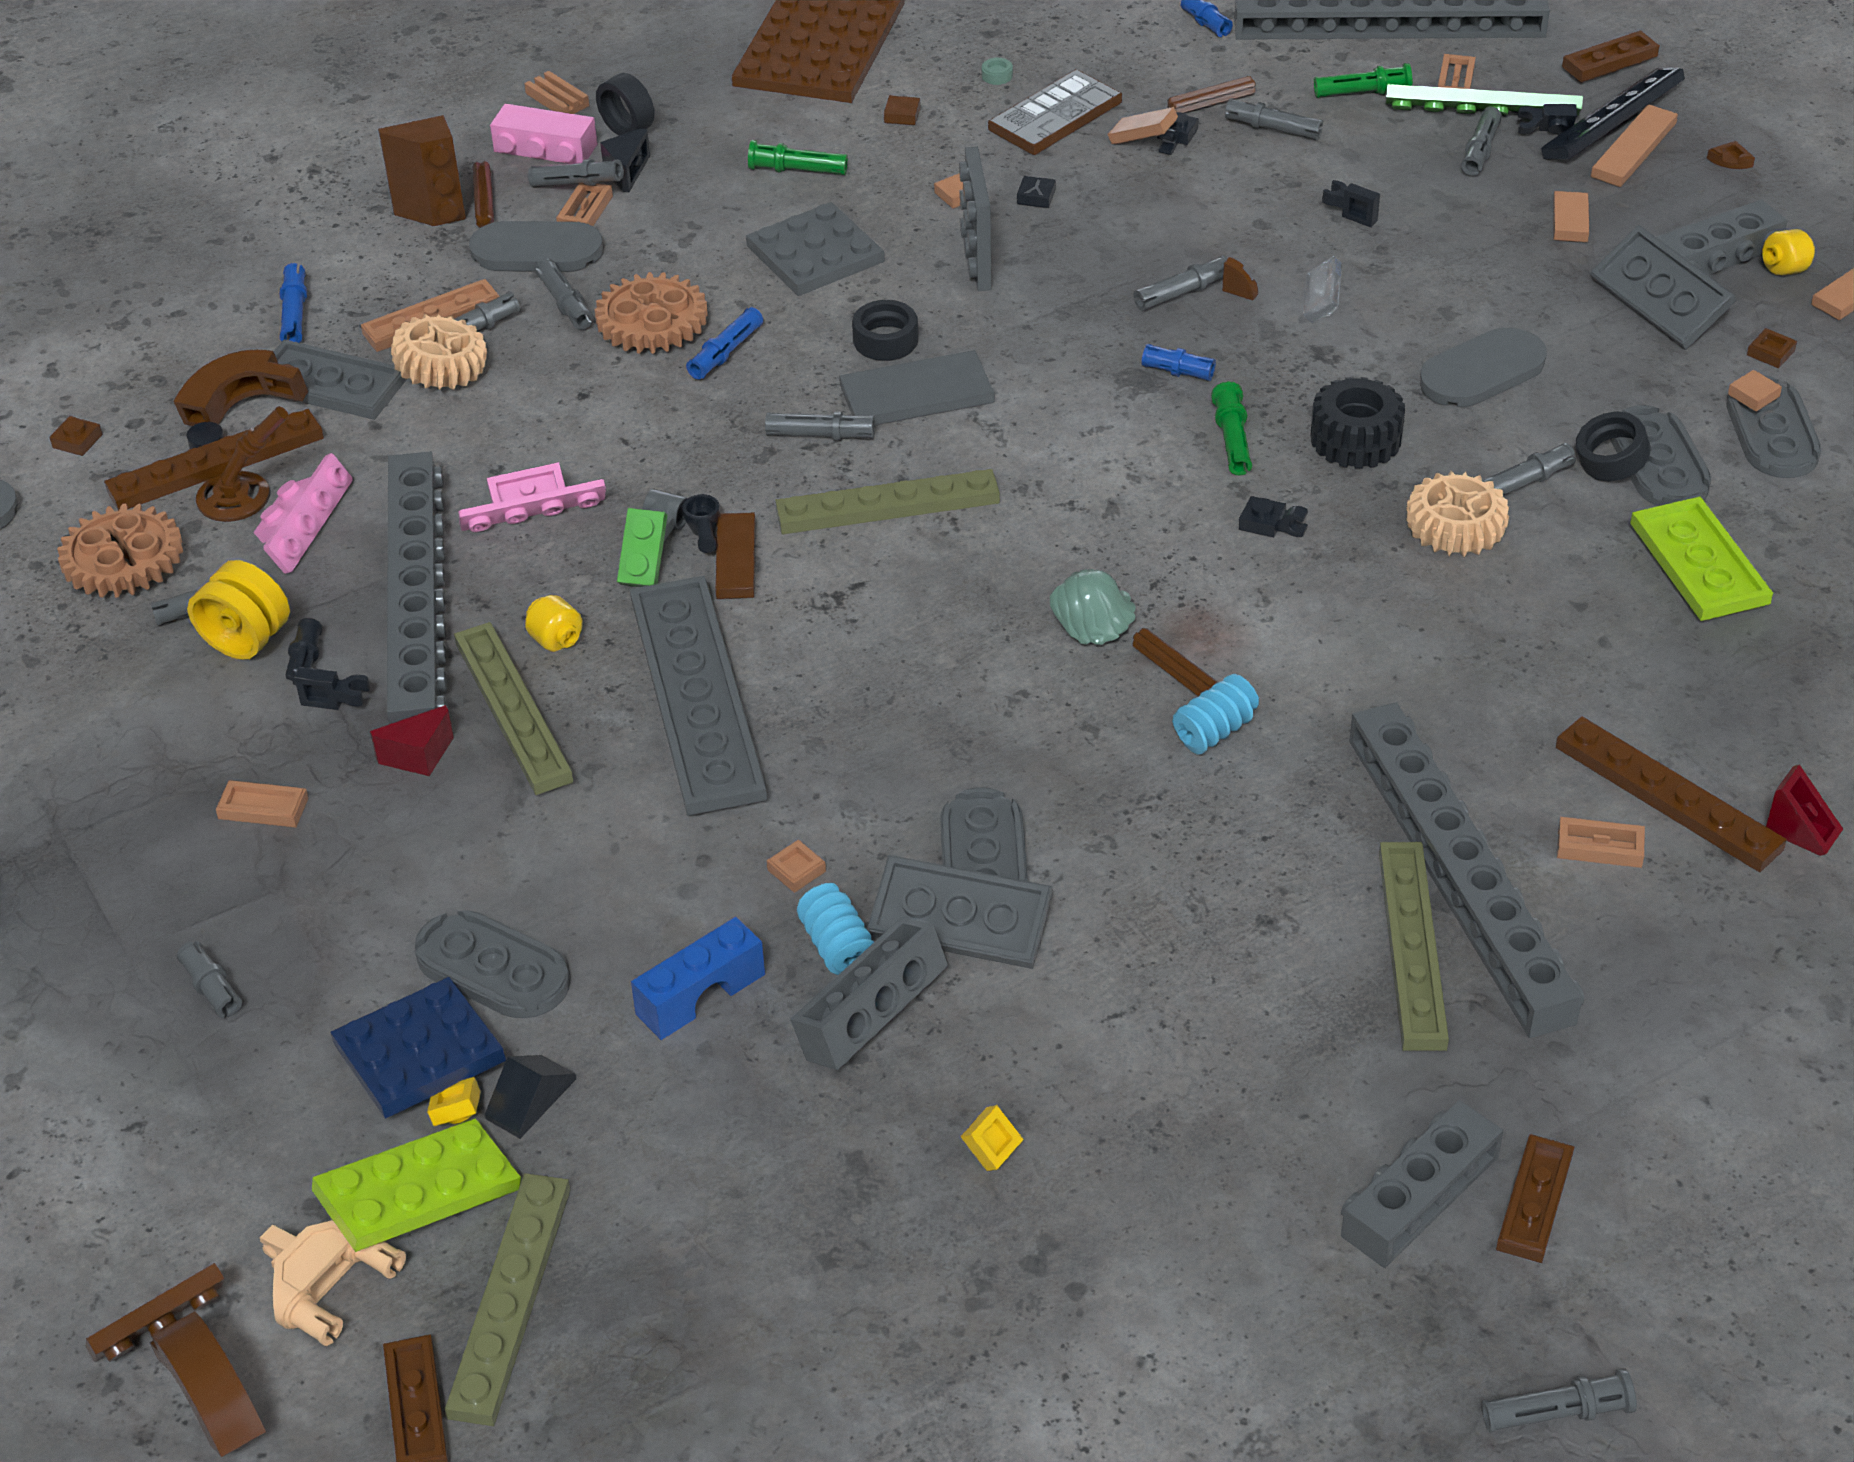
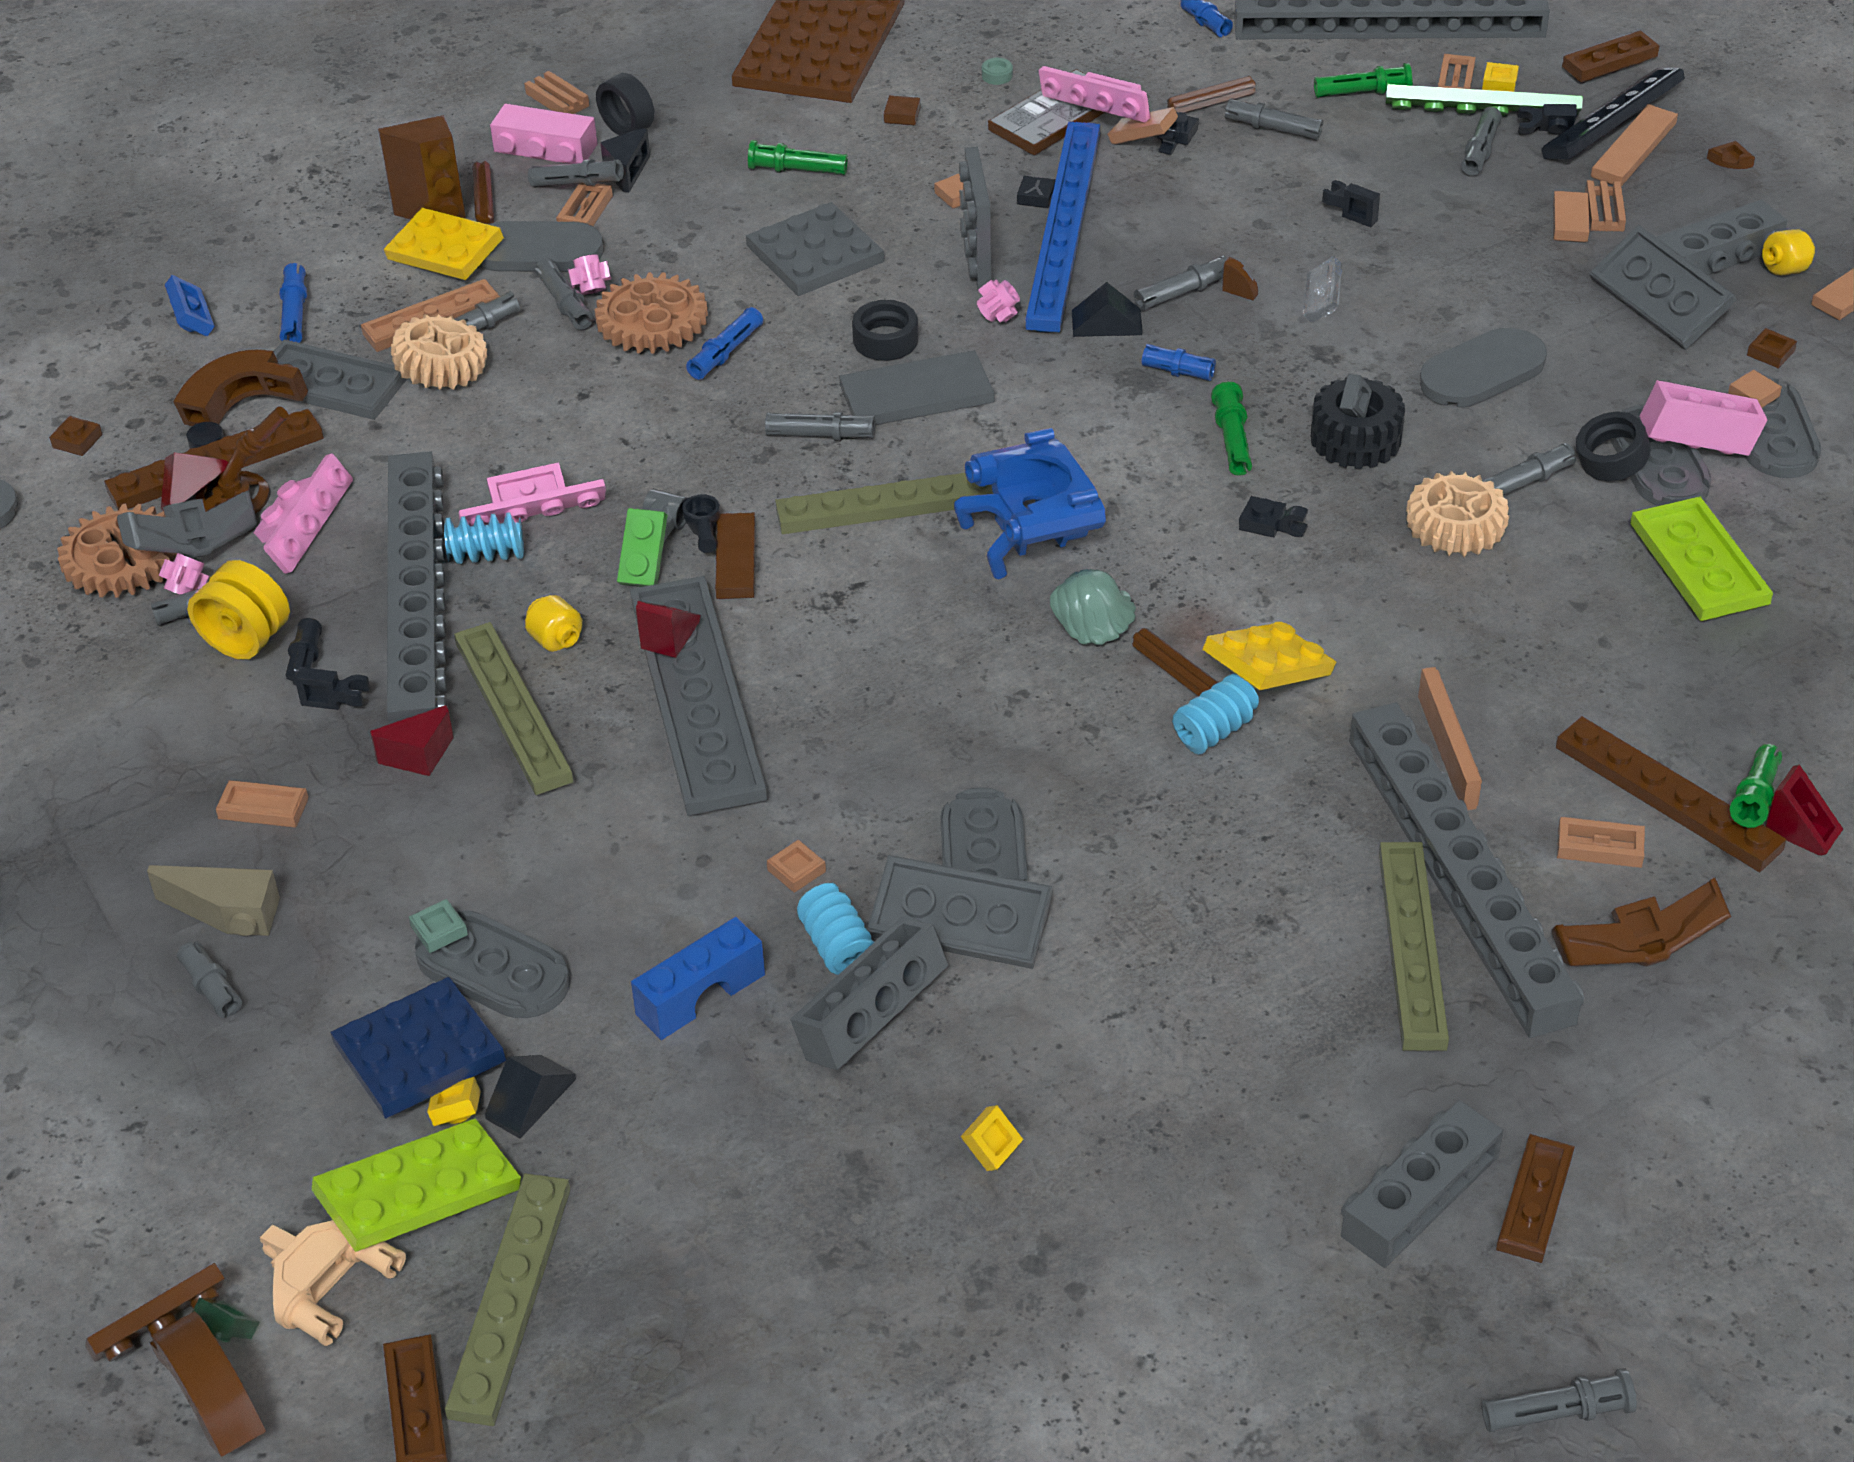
none -> dark grey plate [117,490,258,558]
none -> dark tan slope [147,865,280,936]
none -> bright pink gear [159,553,209,595]
none -> slope [161,452,228,511]
none -> blue plate [165,275,215,336]
none -> clear green plate [192,1297,260,1342]
none -> yellow plate [384,208,504,280]
none -> sand green tile [409,899,468,953]
none -> medium azure piece [444,512,524,564]
none -> bright pink gear [568,255,611,295]
none -> dark red slope [636,601,701,658]
none -> blue piece [954,428,1106,579]
none -> bright pink gear [977,280,1020,323]
none -> blue plate [1026,122,1100,332]
none -> bright pink bracket [1039,66,1150,122]
none -> black slope [1072,282,1142,337]
none -> yellow plate [1202,622,1336,690]
none -> dark grey tile [1340,374,1372,418]
none -> nougat tile [1418,667,1482,810]
none -> yellow plate [1482,62,1519,92]
none -> reddish brown plate [1552,877,1731,967]
none -> nougat tile [1585,180,1626,231]
none -> bright pink brick [1639,380,1767,456]
none -> green pin [1730,744,1783,828]

